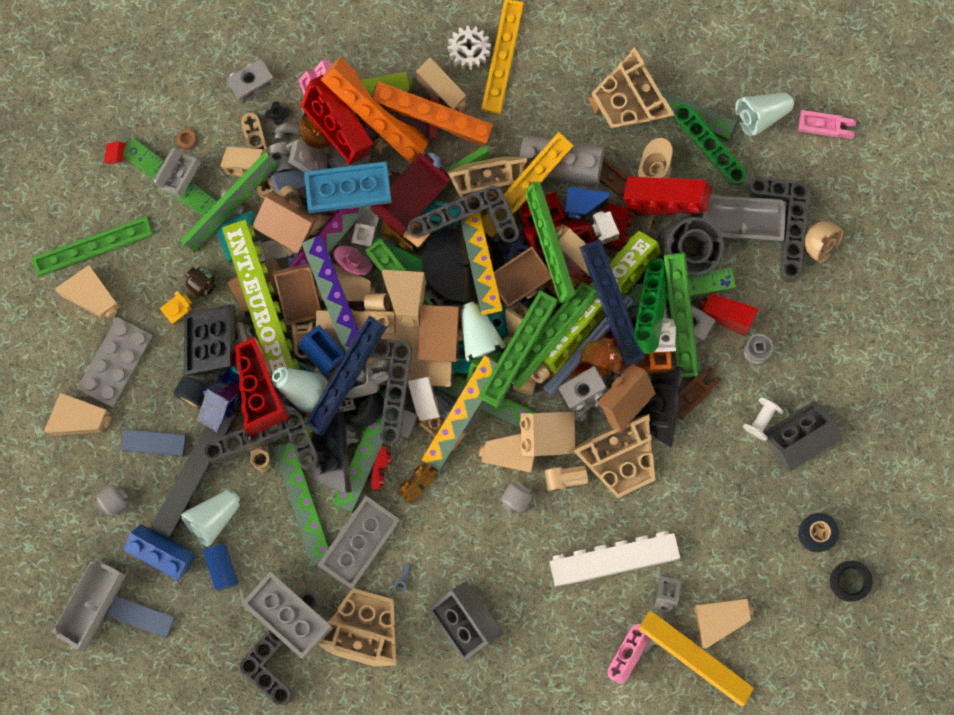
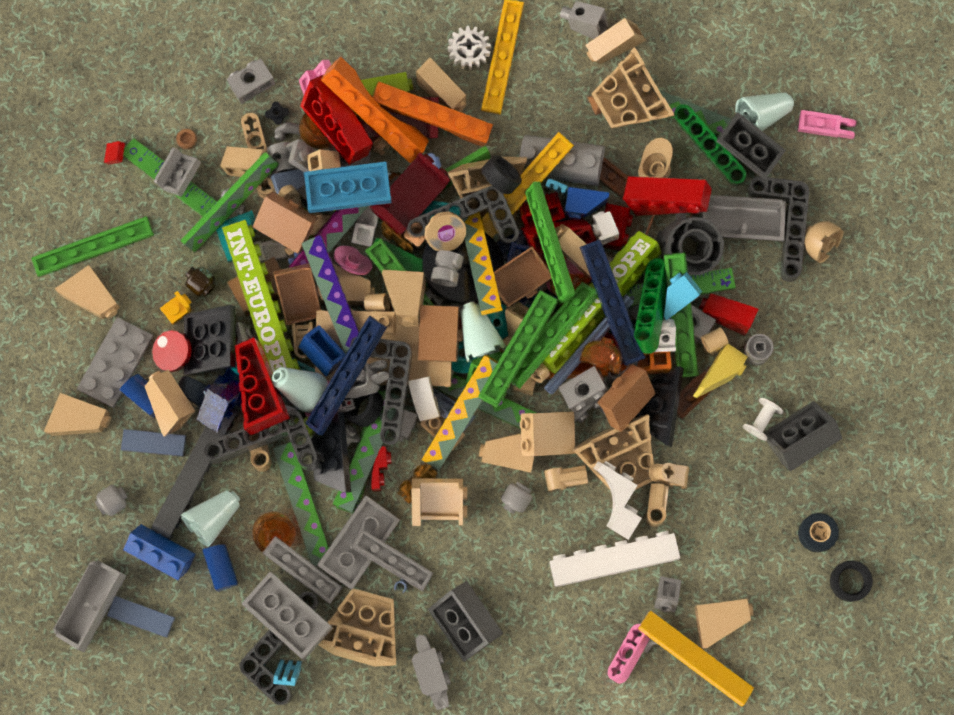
none -> blue brick [119,374,155,419]
none -> tan slope [145,370,195,437]
none -> tile [152,330,192,372]
none -> clear orange cylinder [252,511,296,552]
none -> light grey tile [263,536,343,604]
none -> medium azure tile [273,659,302,686]
none -> tan brick [307,150,341,171]
none -> light grey tile [350,529,433,591]
none -> tan panel [412,479,467,526]
none -> light grey hinge [412,634,451,710]
none -> tan tile [425,211,466,251]
none -> light grey wheel [431,250,464,287]
none -> black tyre [482,155,522,194]
none -> medium azure tile [545,178,568,196]
none -> light grey torso [560,1,608,39]
none -> tan slope [586,18,646,64]
none -> white arch [593,461,642,540]
none -> tan piece [645,483,669,527]
none -> tan piece [648,463,689,489]
none -> medium azure slope [664,272,702,320]
none -> light yellow slope [693,344,748,398]
none -> tan piece [701,328,729,356]
none -> dark grey slope [716,112,786,180]

